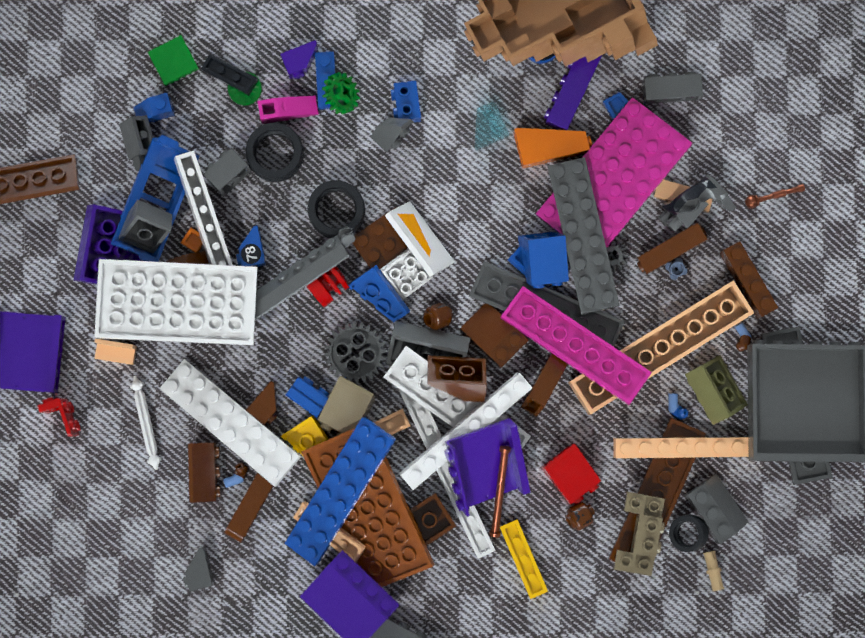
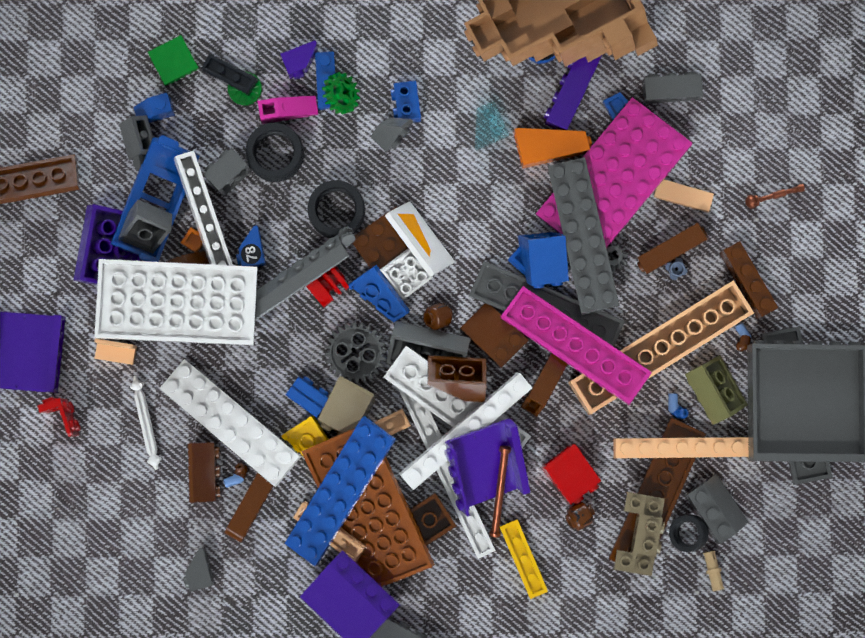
reddish brown slope [246,381,278,426] -> none
dark grey hips [658,175,736,232] -> none

